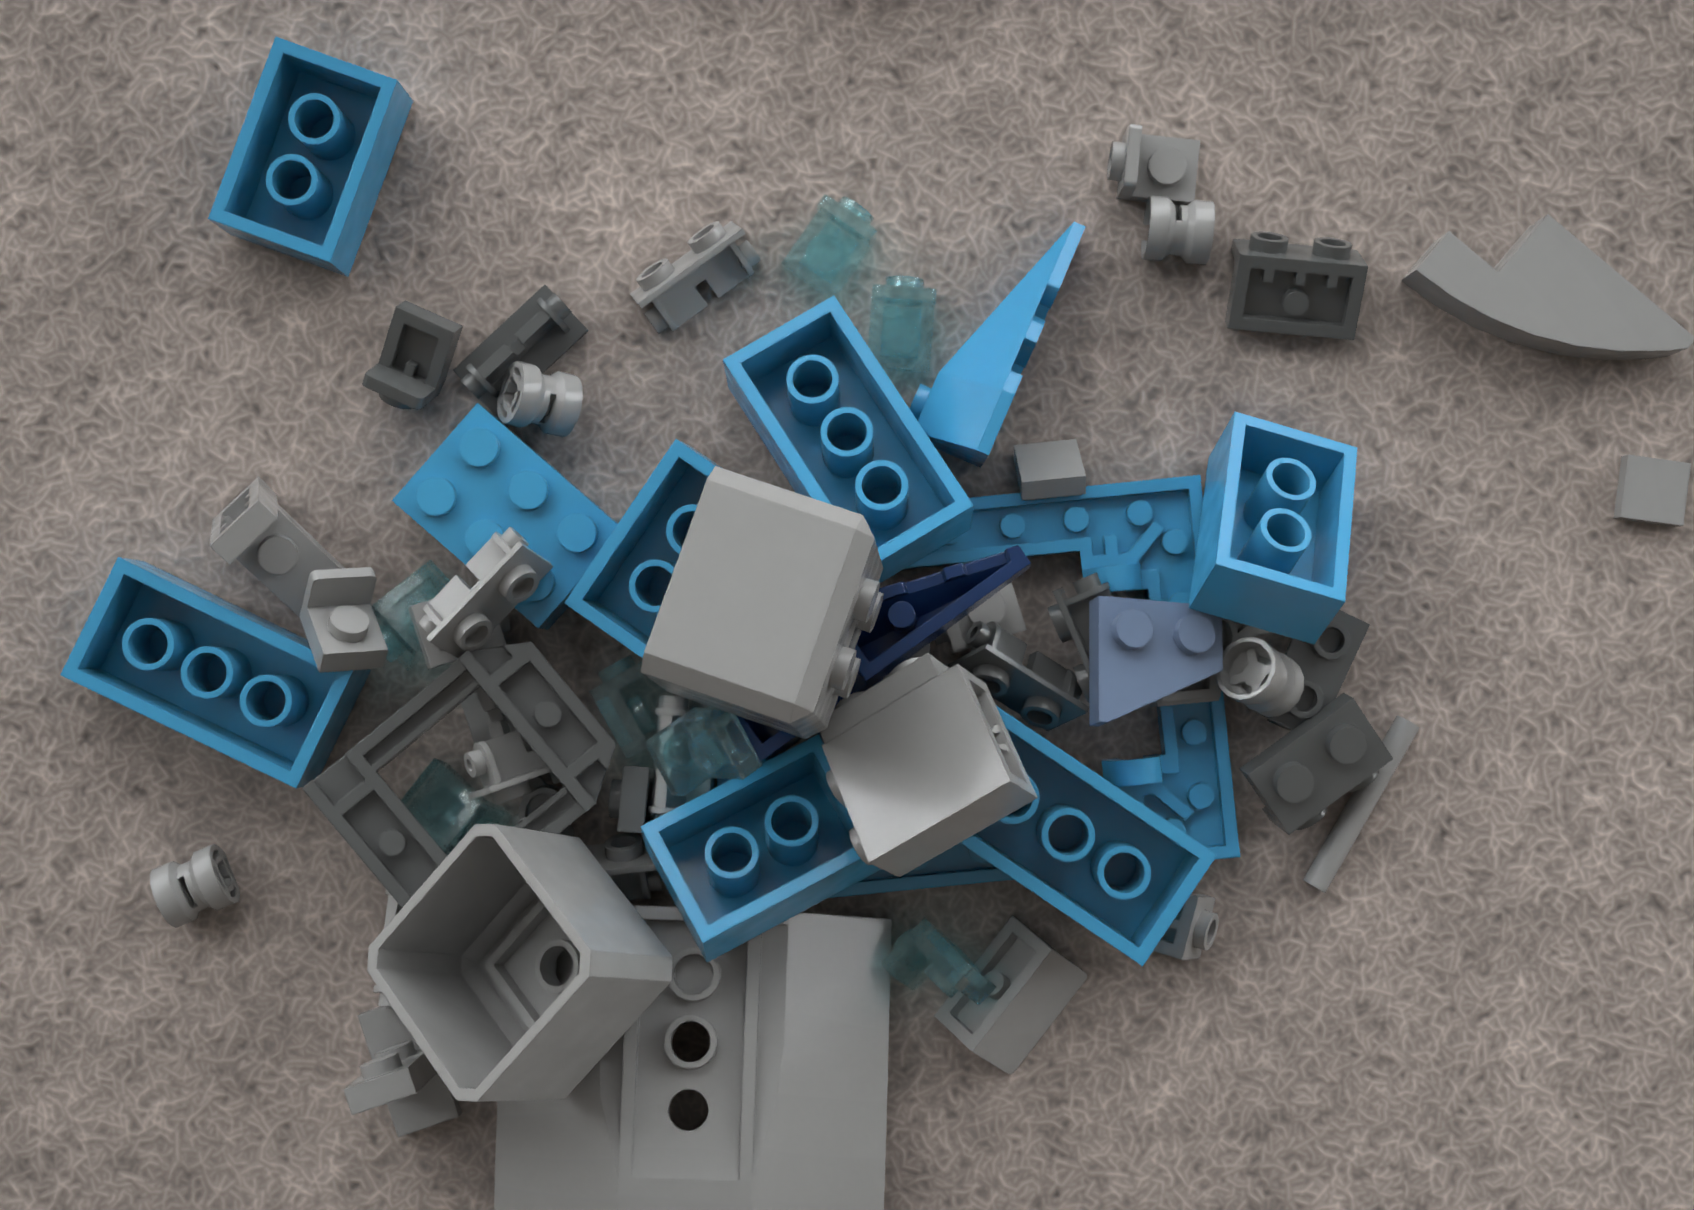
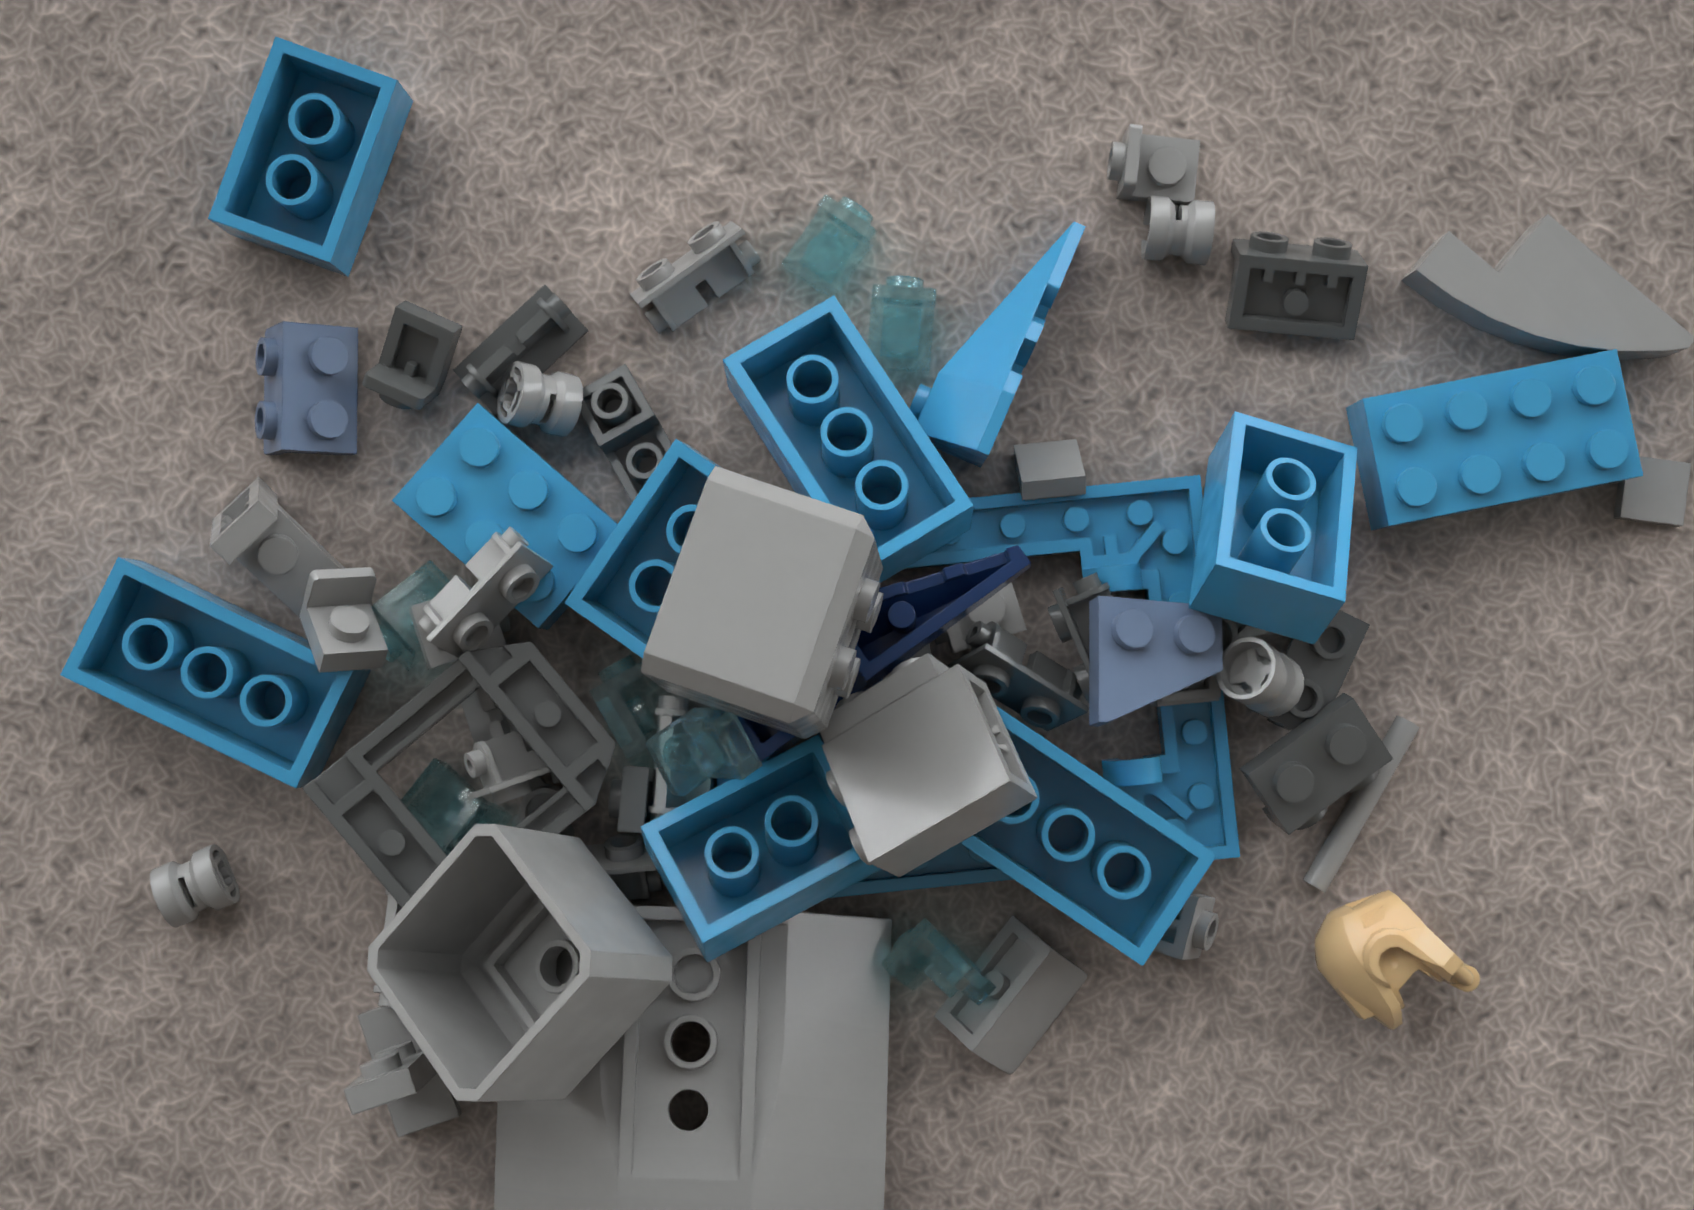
none -> sand blue bracket [255,321,358,455]
none -> dark grey slope [580,364,672,502]
none -> tan helmet [1315,890,1480,1030]
none -> dark azure brick [1346,349,1643,531]

